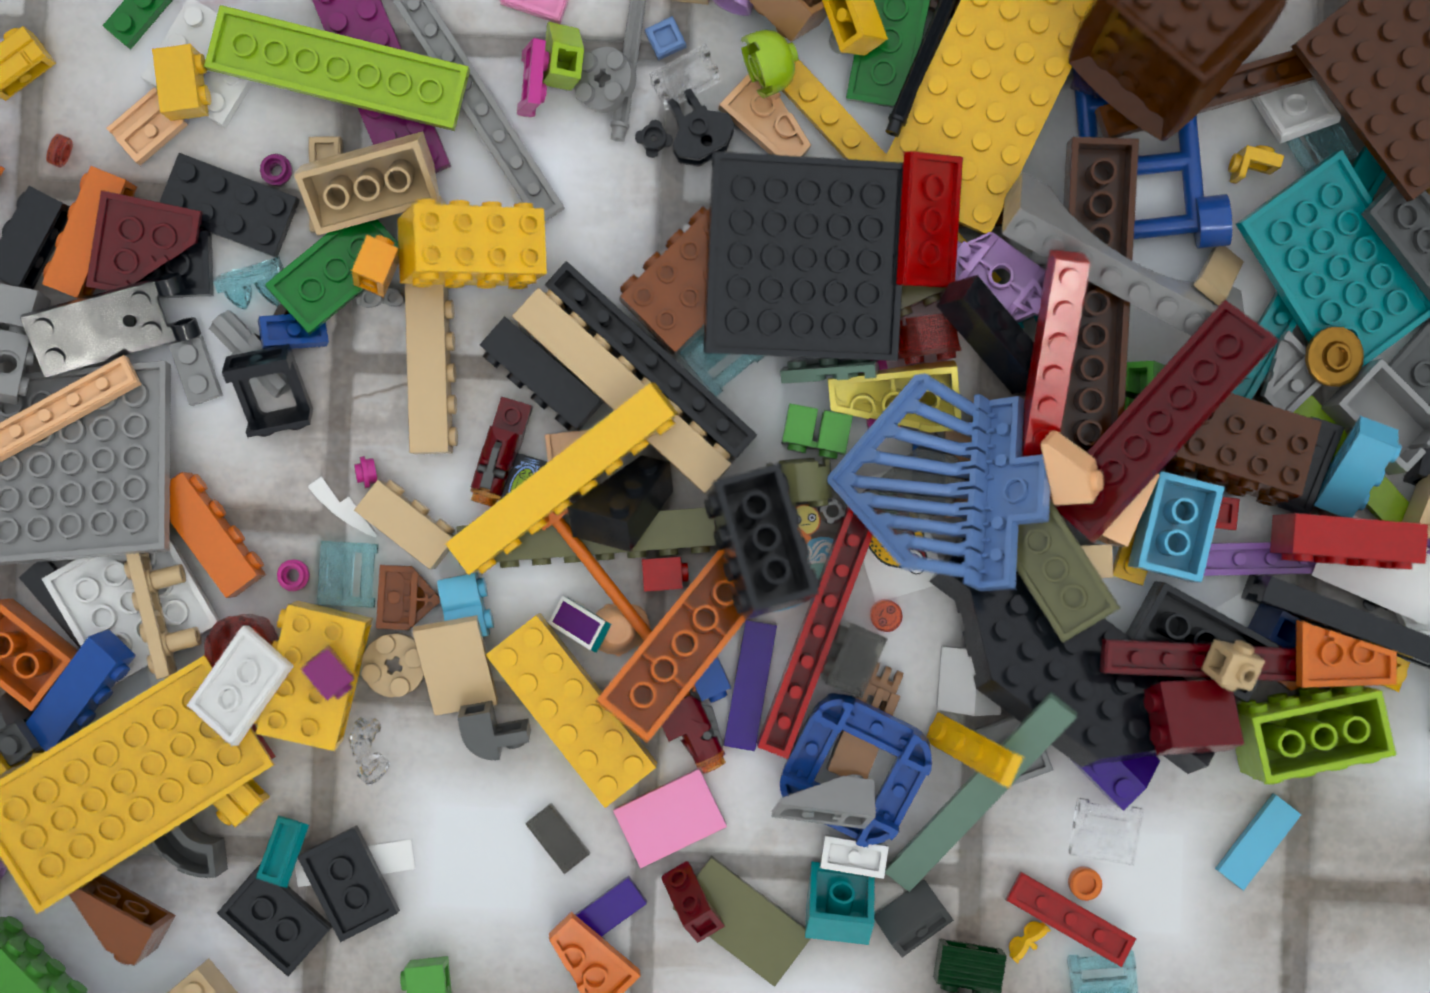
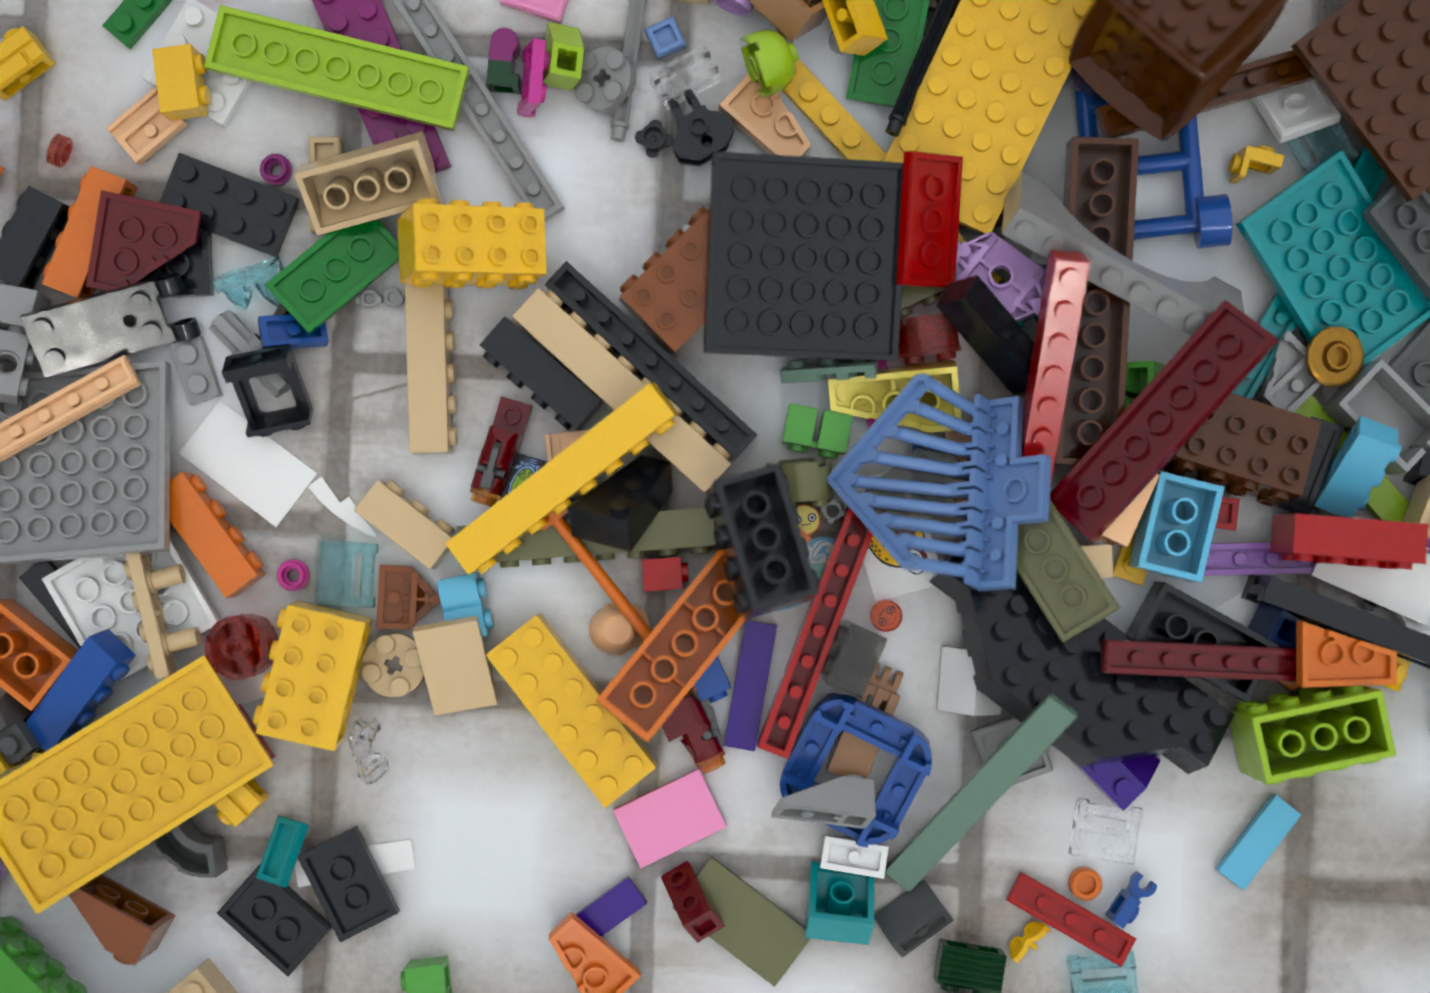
white tile [187,626,294,746] -> none
magenta brick [301,645,354,701] -> none
light orange brick [352,235,399,298] -> none
dark pink plate [354,456,377,488] -> none
dark grey brick [457,701,531,760] -> none
clear smoke tile [525,802,590,874] -> none
tile [548,596,612,653] -> none
clear light blue plate [679,333,764,396] -> none
yellow plate [926,712,1024,788] -> none
light nougat slope [1041,431,1104,505] -> none
dark red brick [1144,680,1244,755] -> none
tan tile [1194,246,1244,306] -> none
tan brick [1201,640,1265,691] -> none
none -> white sticker [179,400,317,527]
none -> leg [486,28,522,94]
none -> blue plate [1105,871,1157,929]

